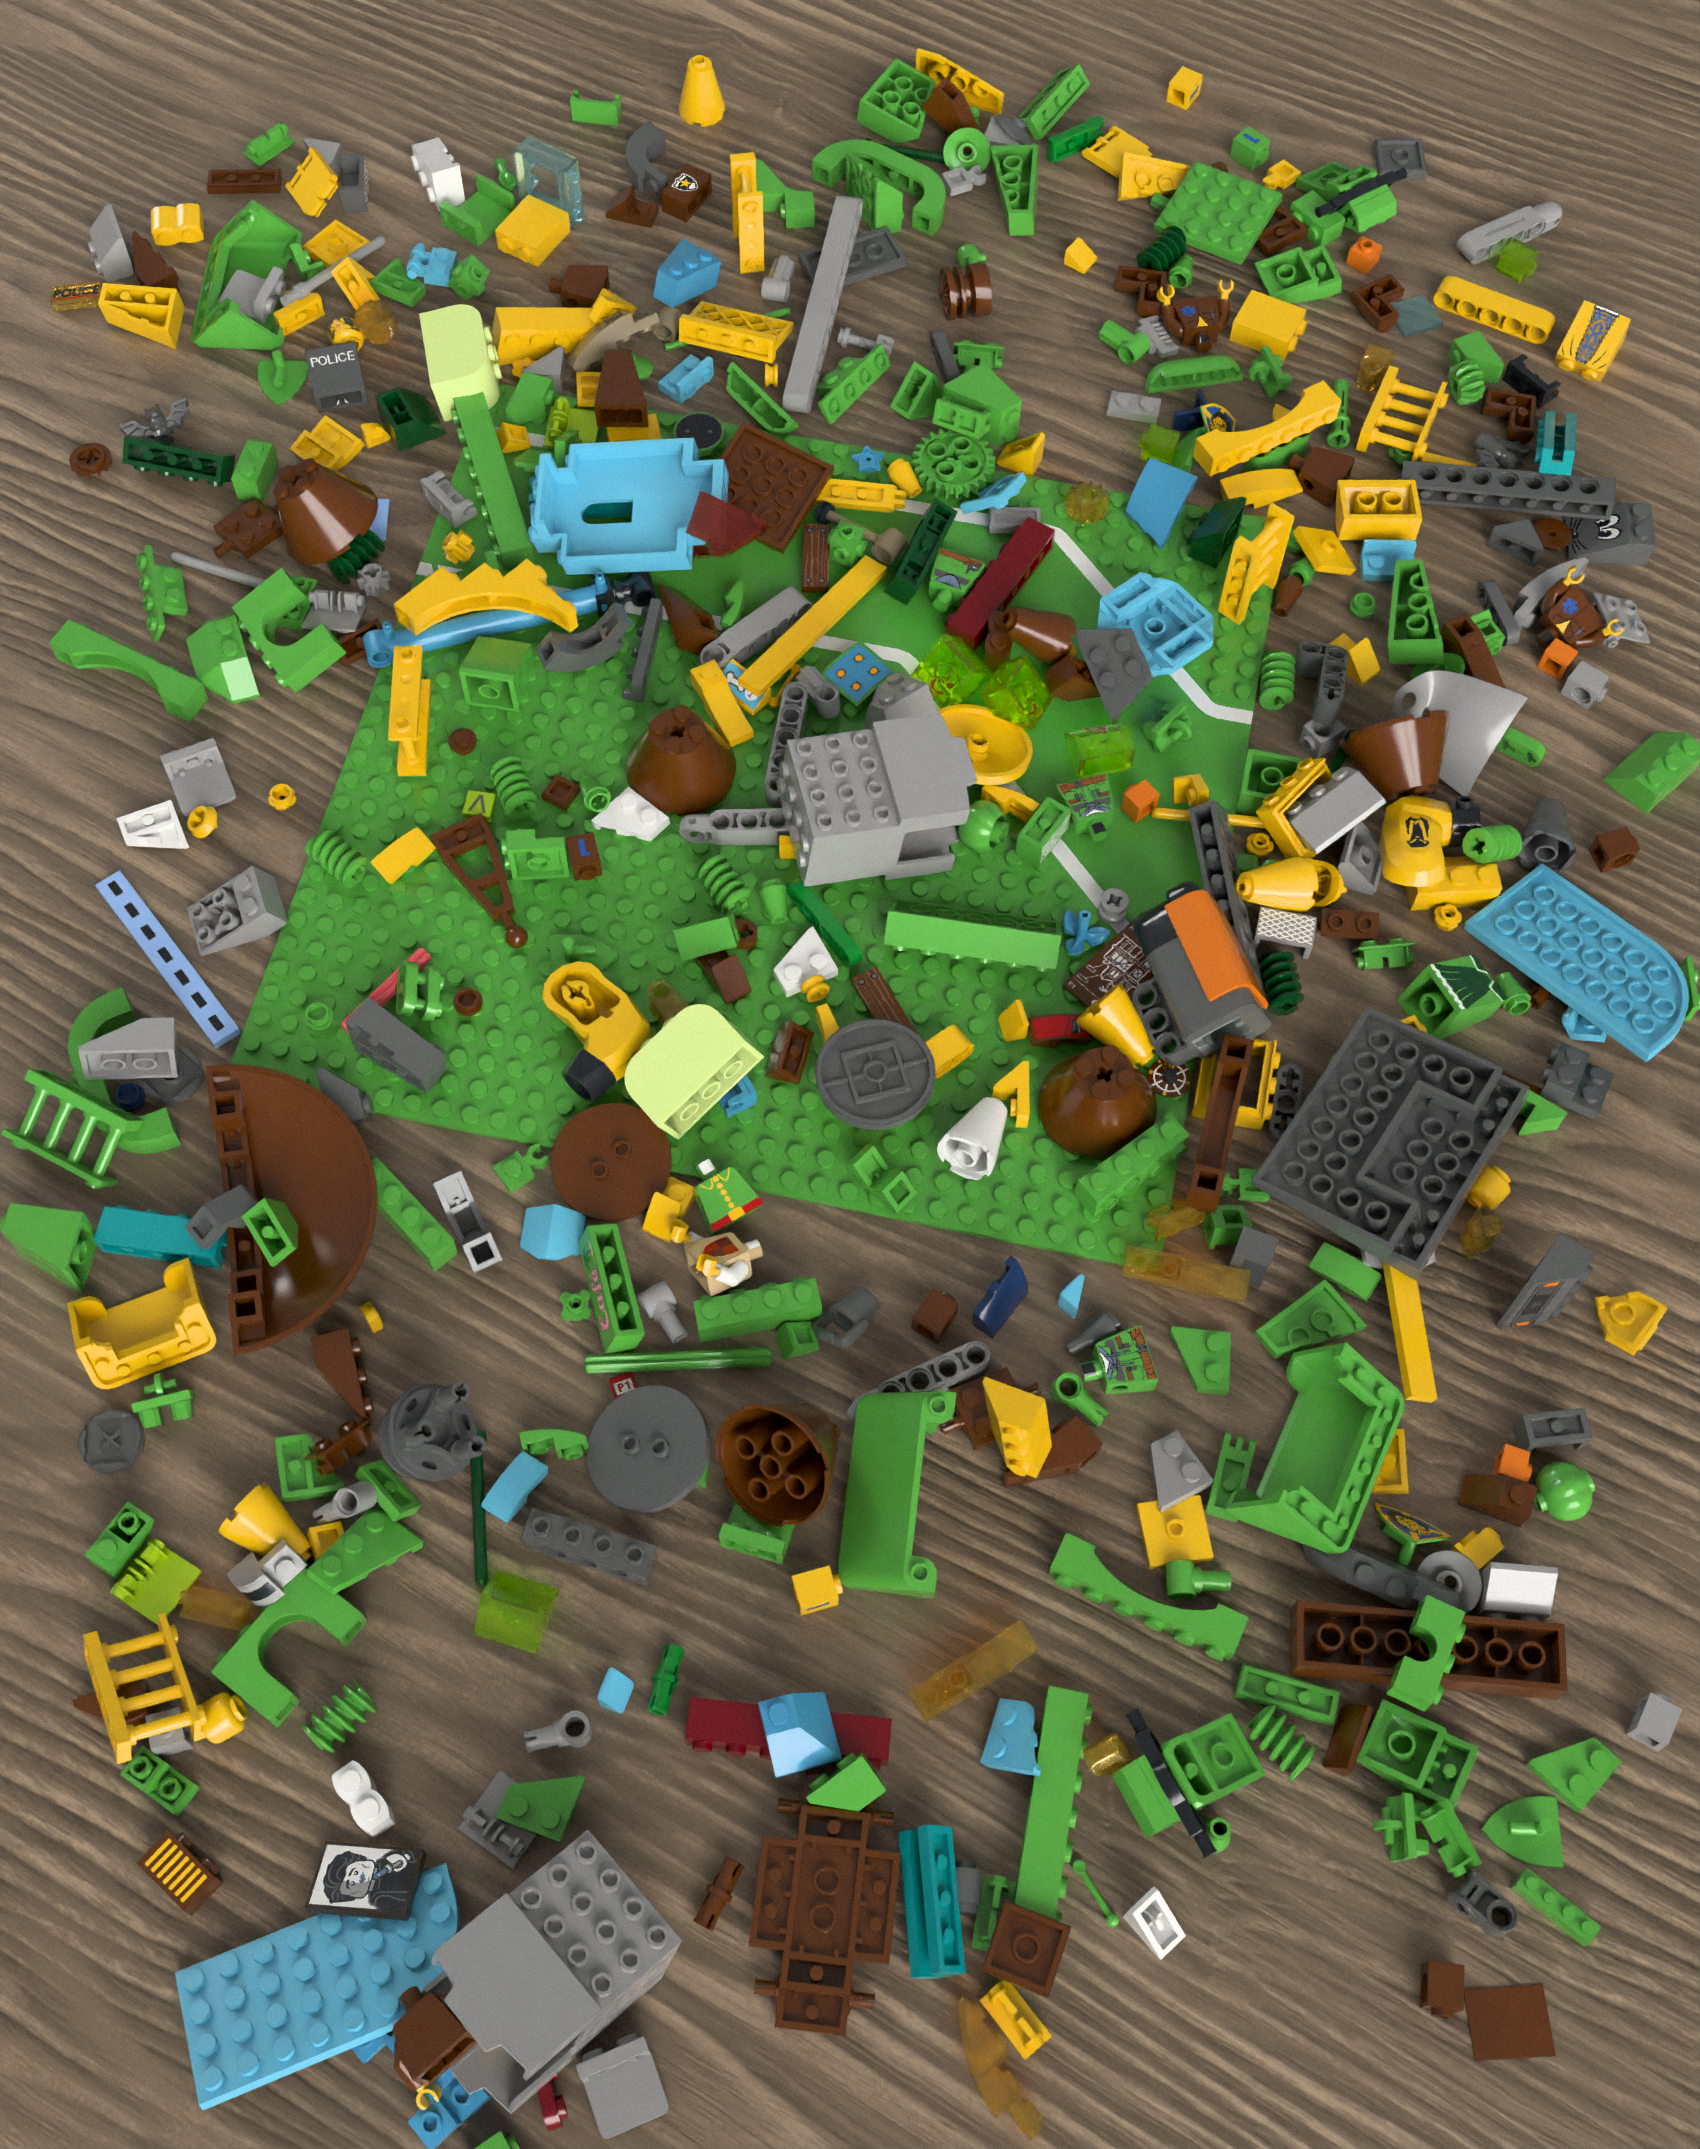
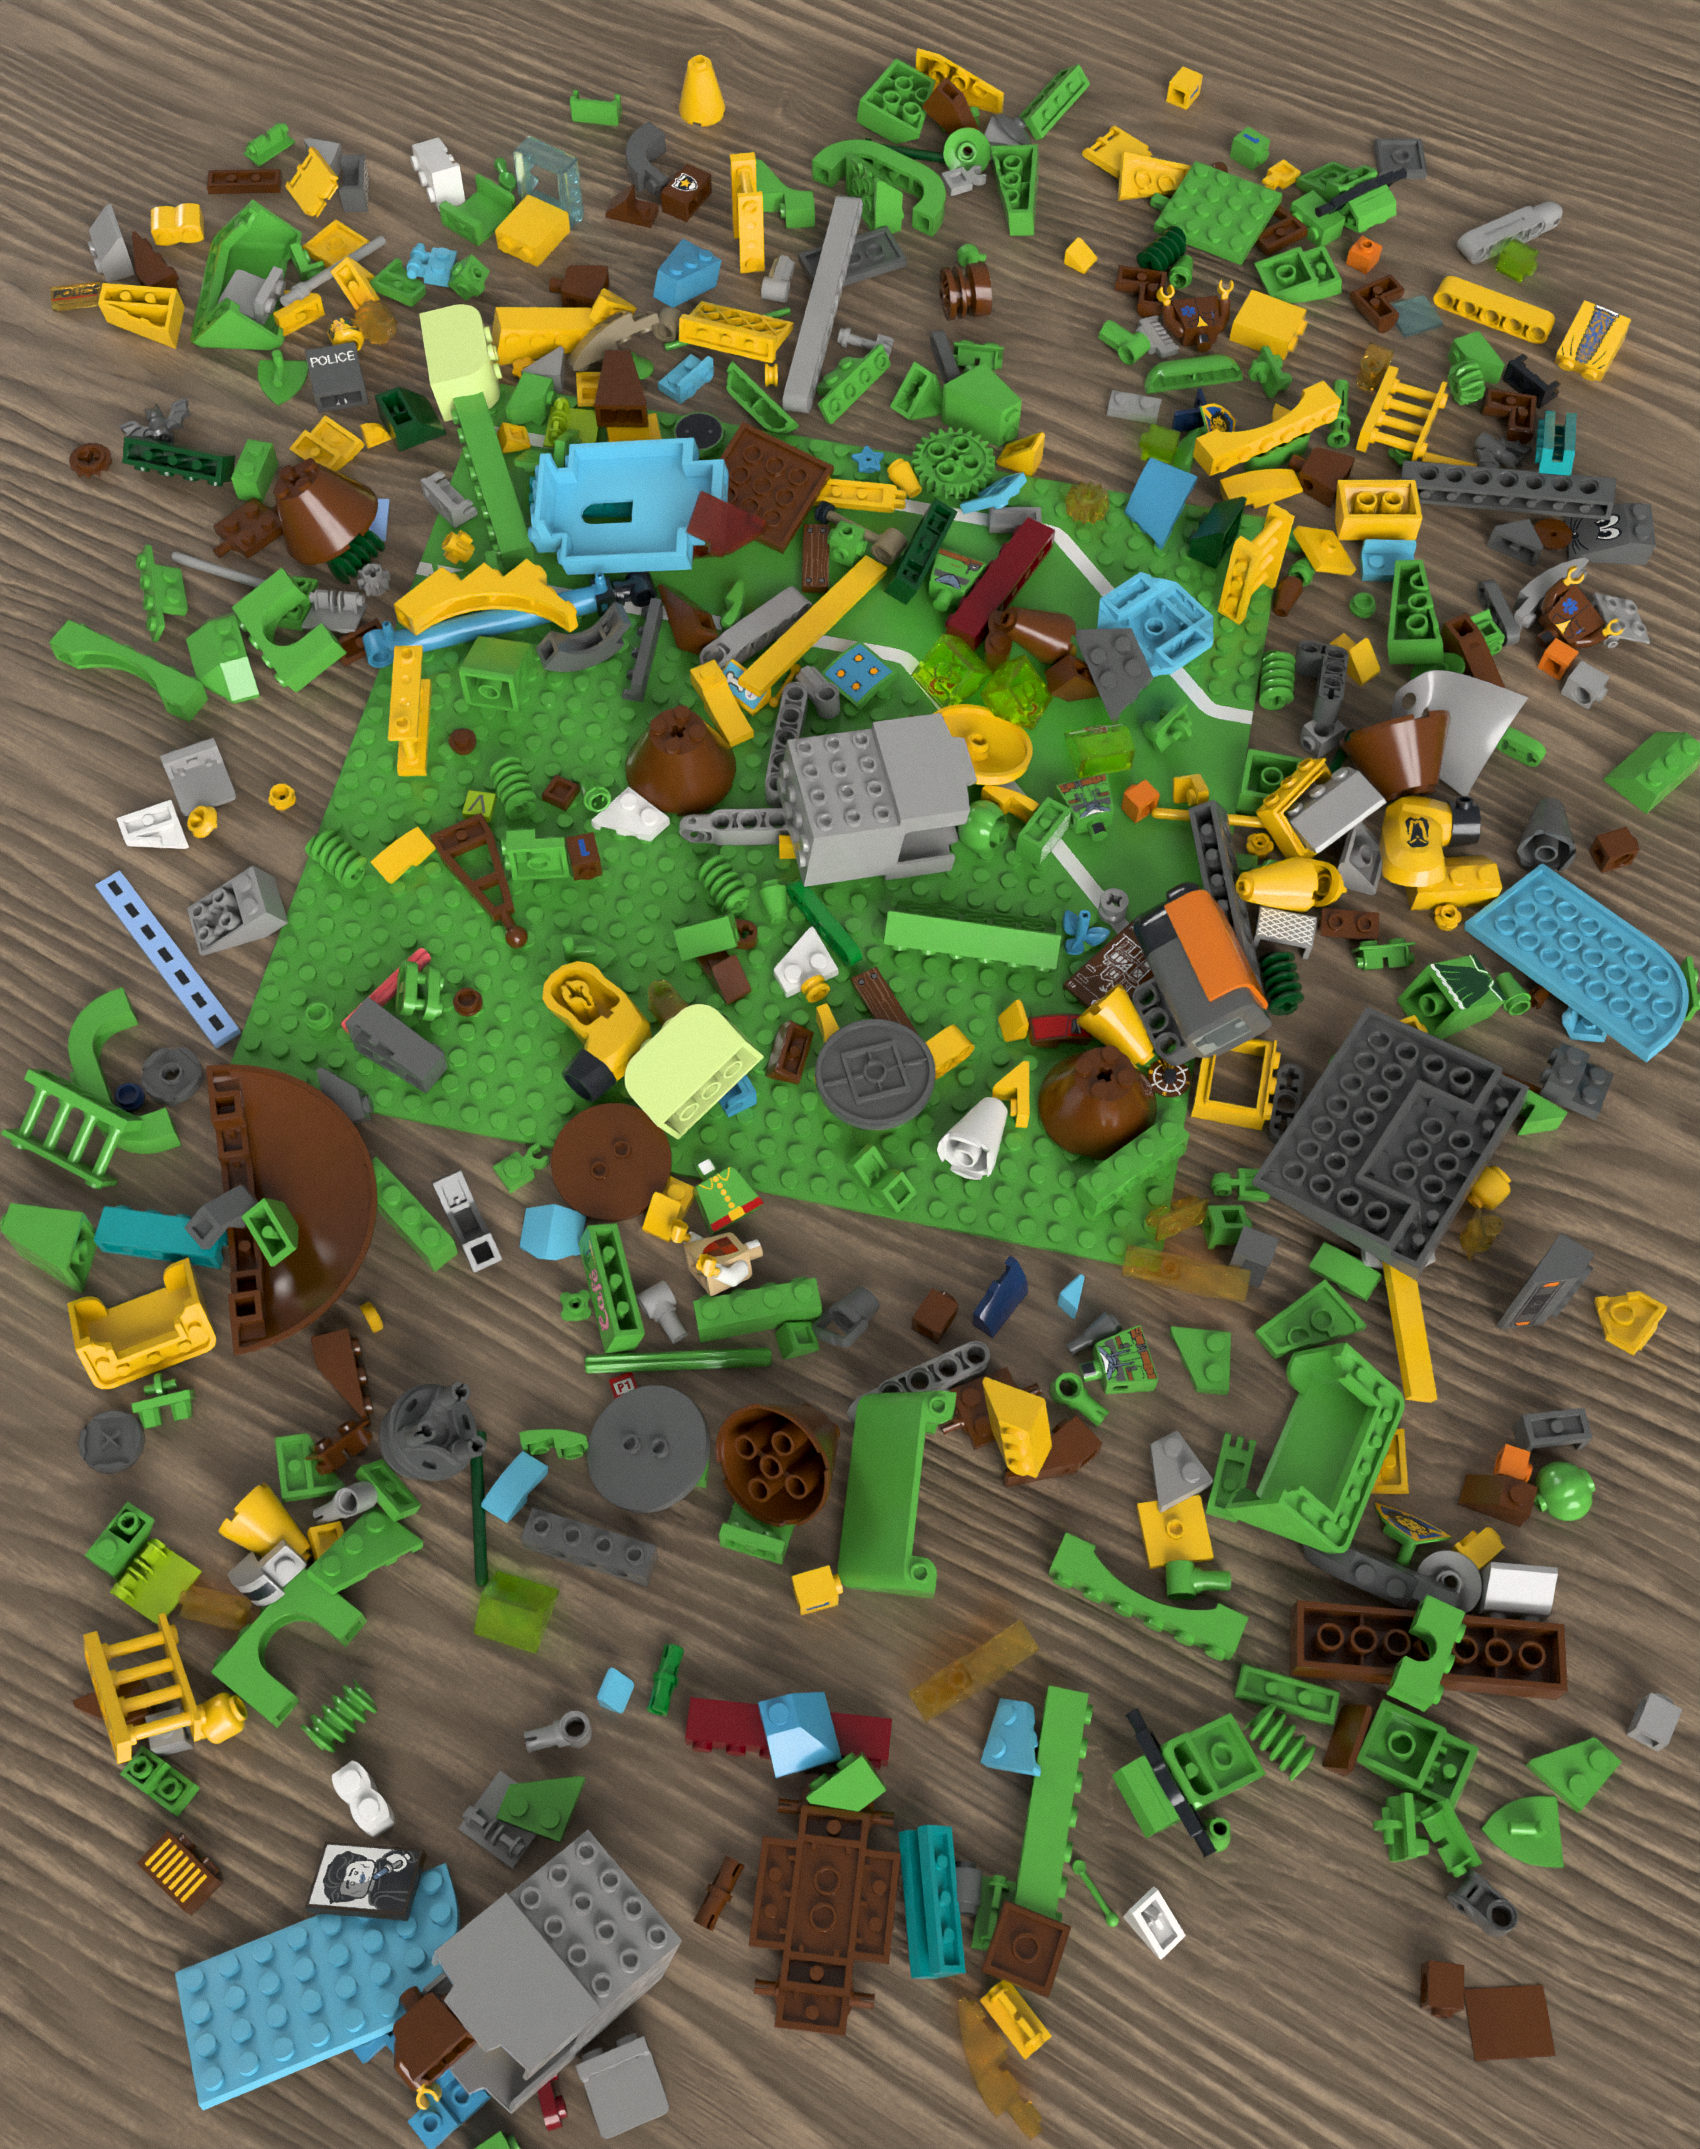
light grey slope [78,1015,178,1080] -> none
light grey slope [864,673,938,729] -> none
bright green hinge [932,395,992,439] -> none
green hinge [1047,116,1104,163] -> none
clear yellow piece [1083,1732,1135,1777] -> none
reddish brown arch [1185,1034,1254,1213] -> none
bright green piece [1462,824,1522,863] -> none
bright green piece [1510,1868,1601,1947] -> none

